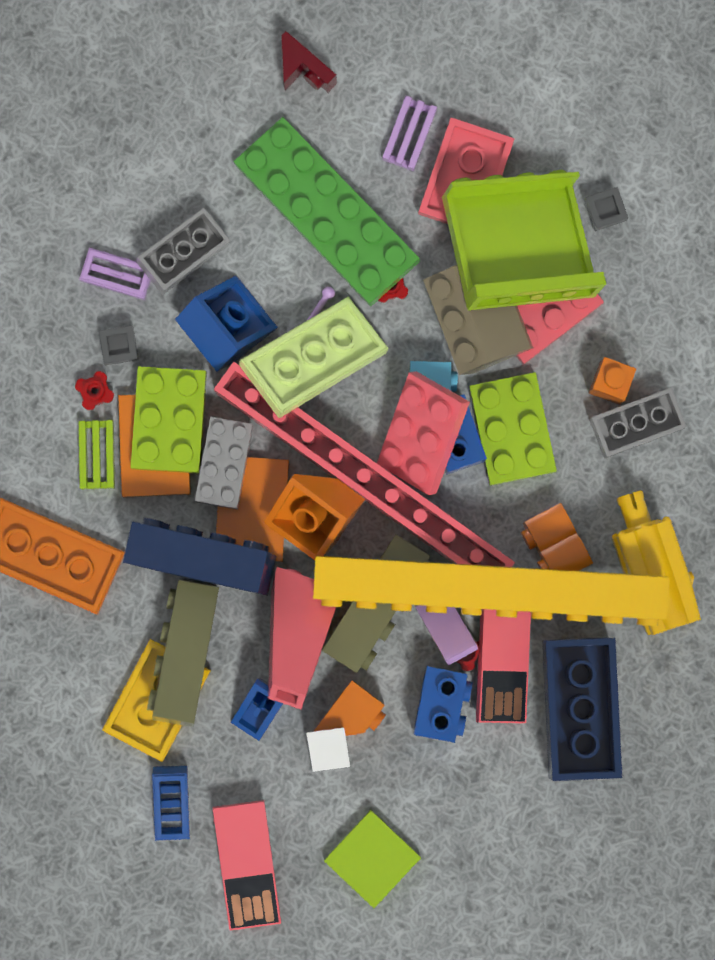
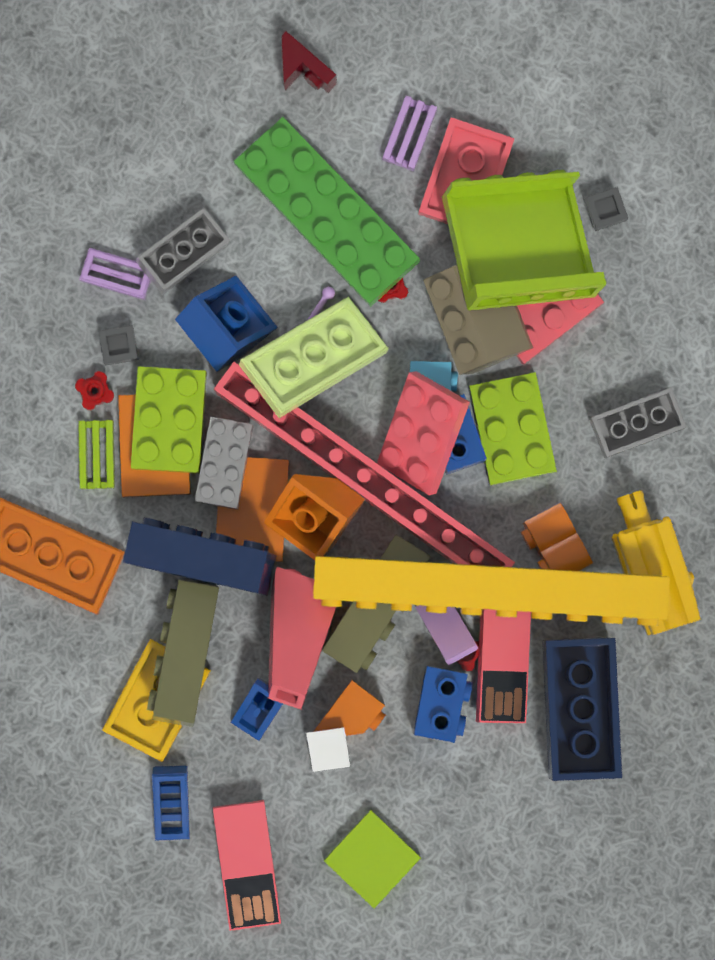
orange brick [588,357,637,405] -> none

